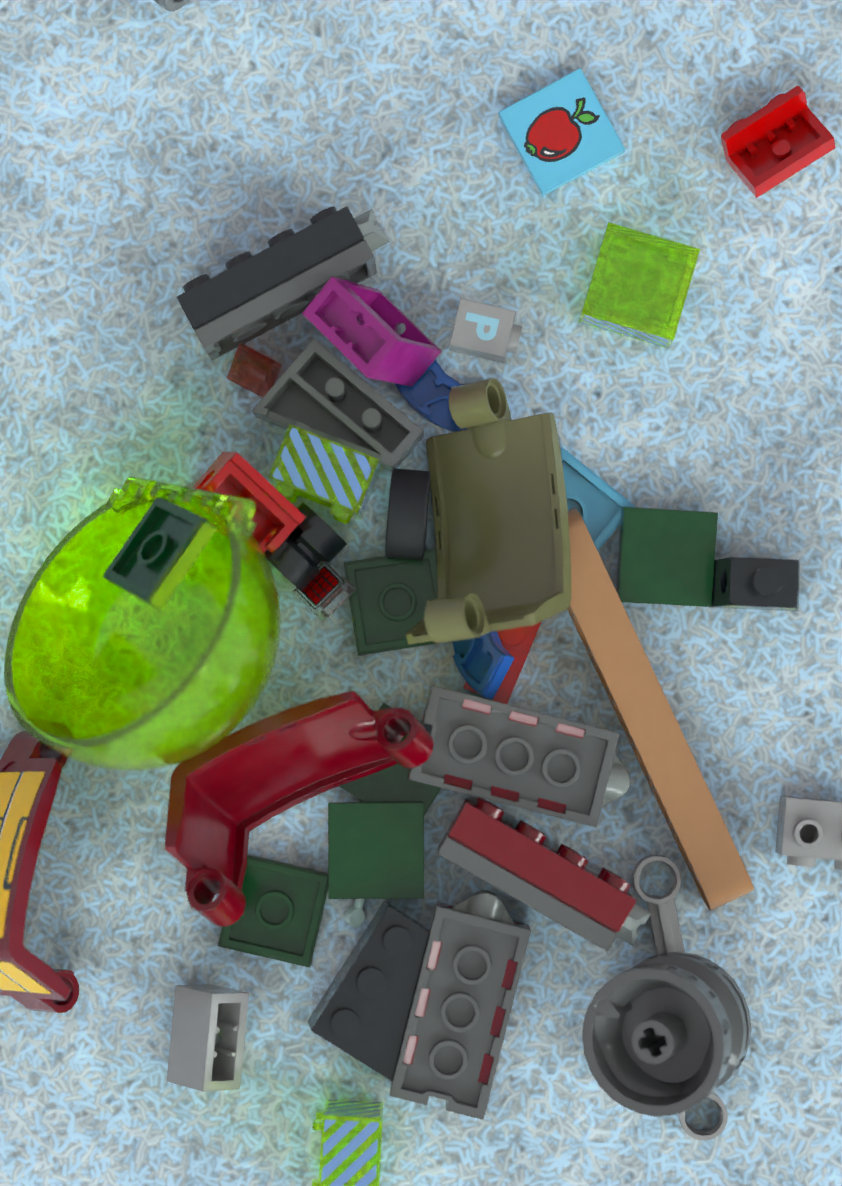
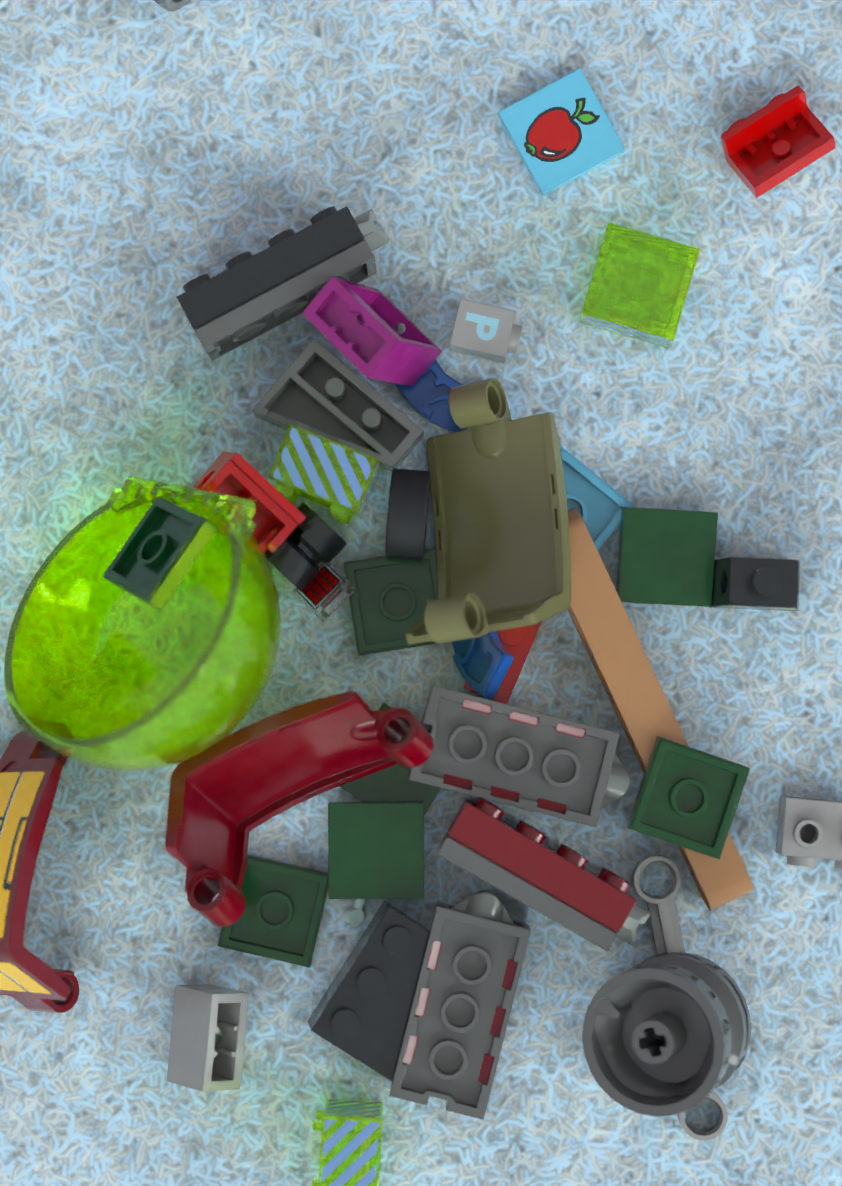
clear red slope [227,343,282,398] -> none
none -> dark green tile [626,736,750,860]

